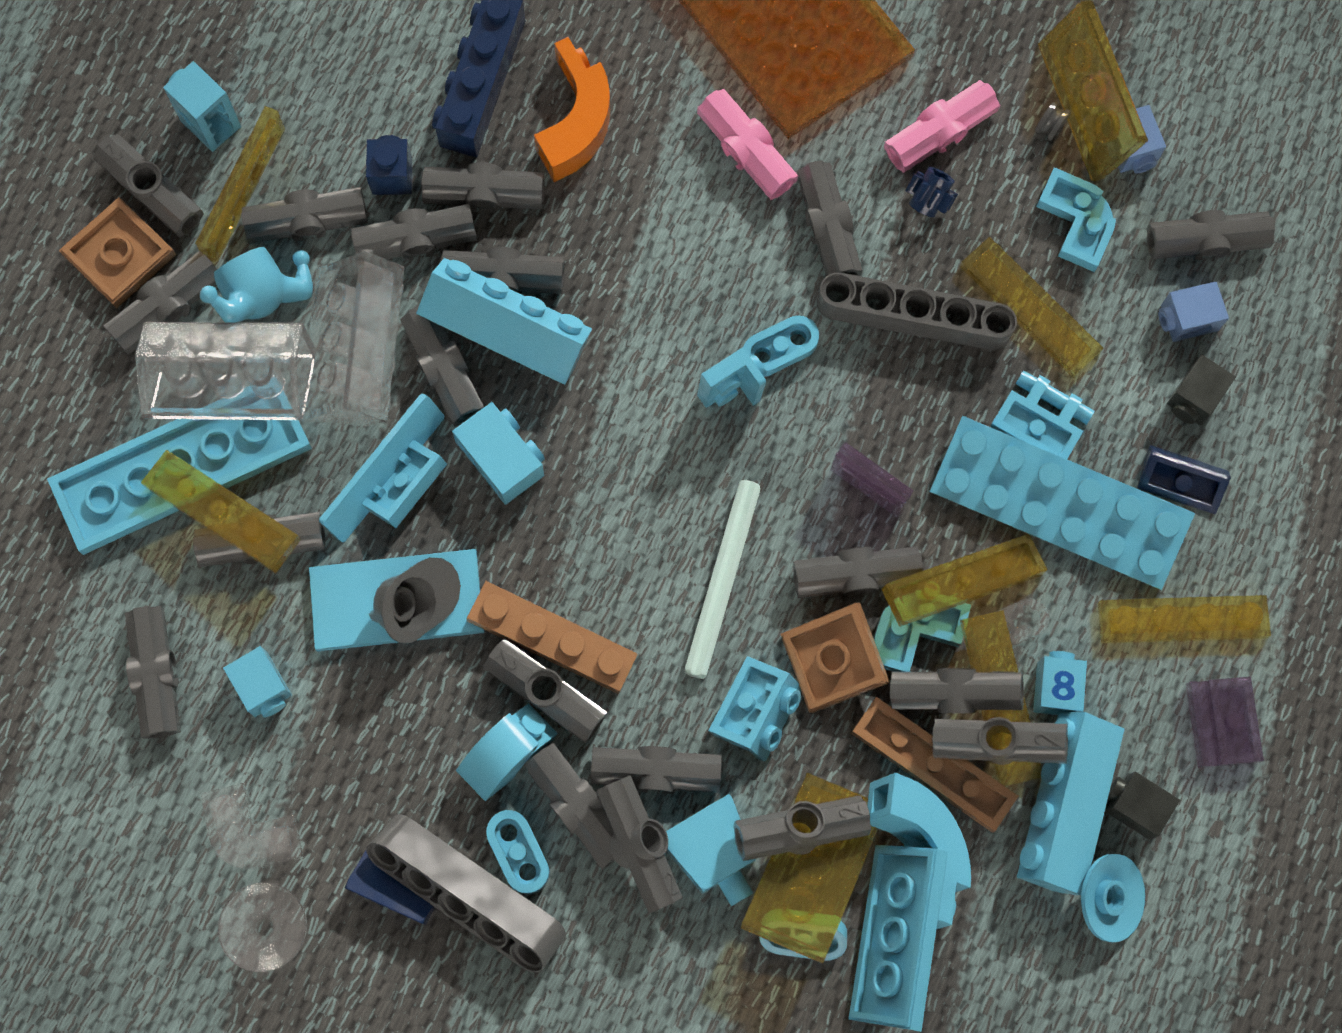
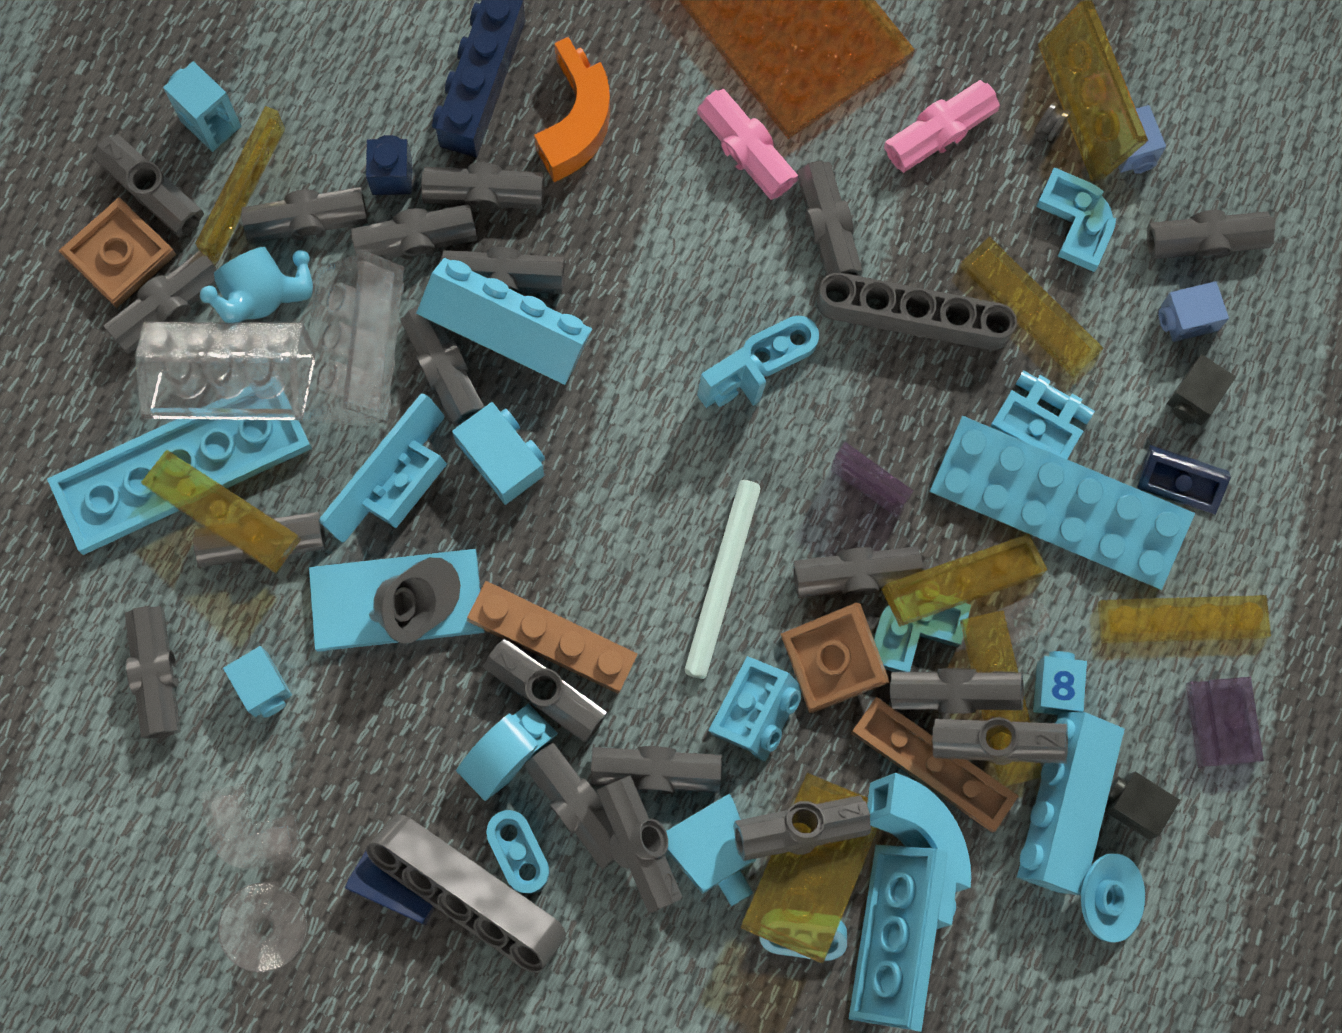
dark blue gear [905,167,958,217] -> none

